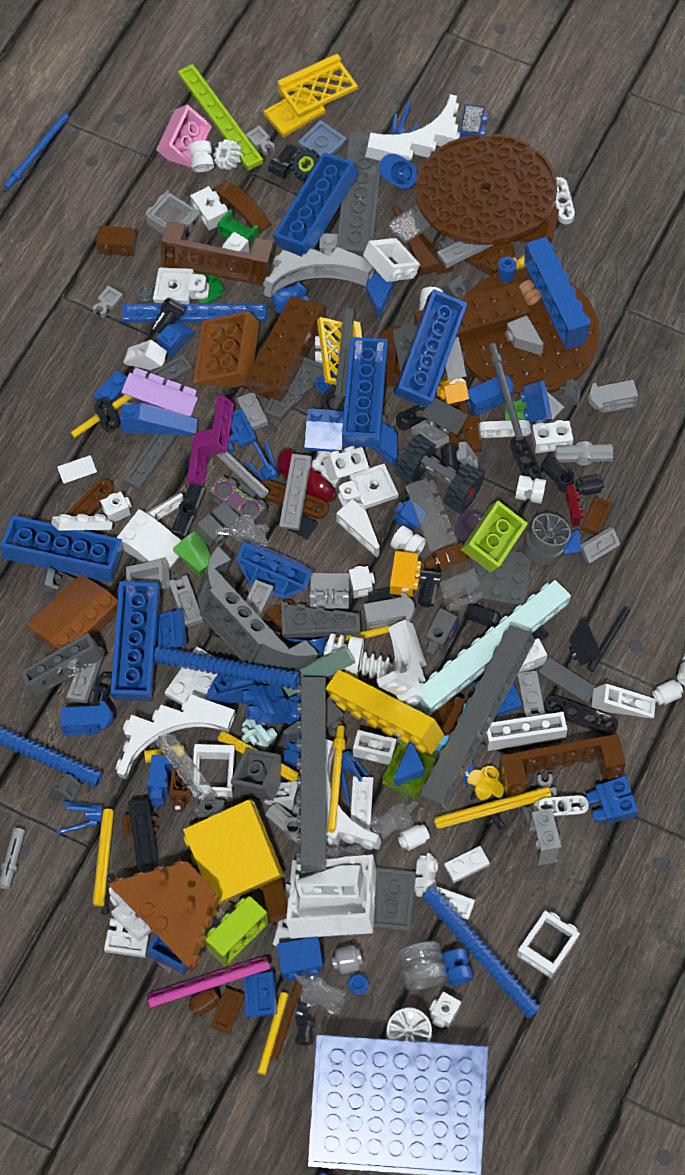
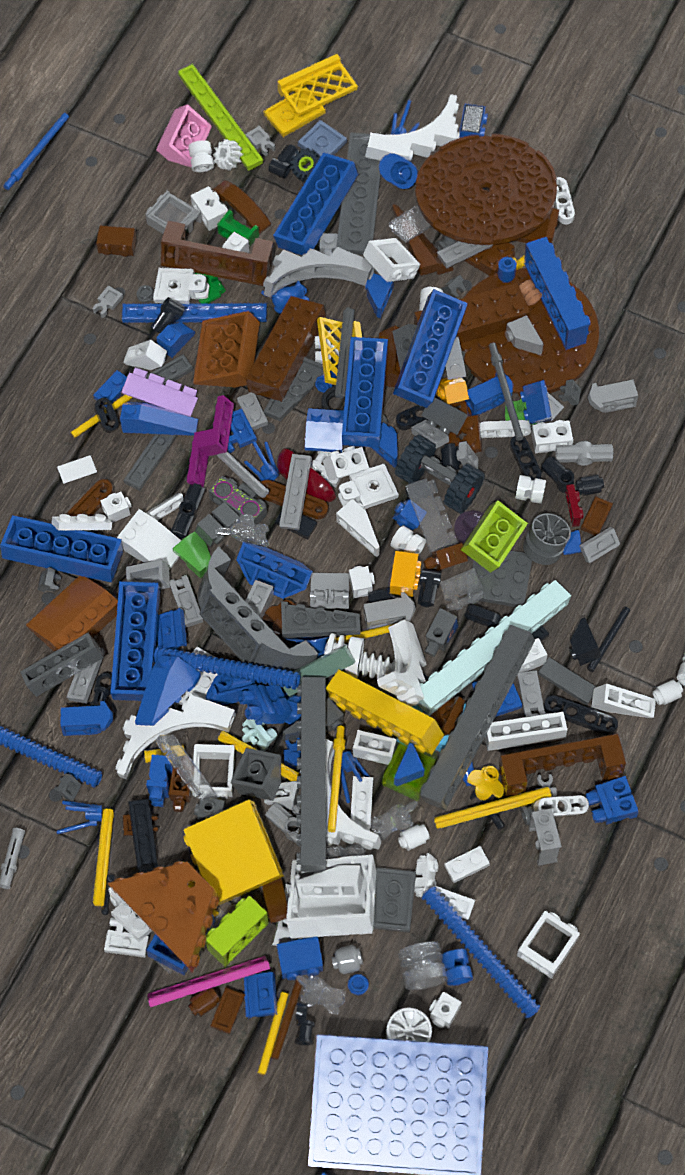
none -> blue wedge [135,656,201,726]

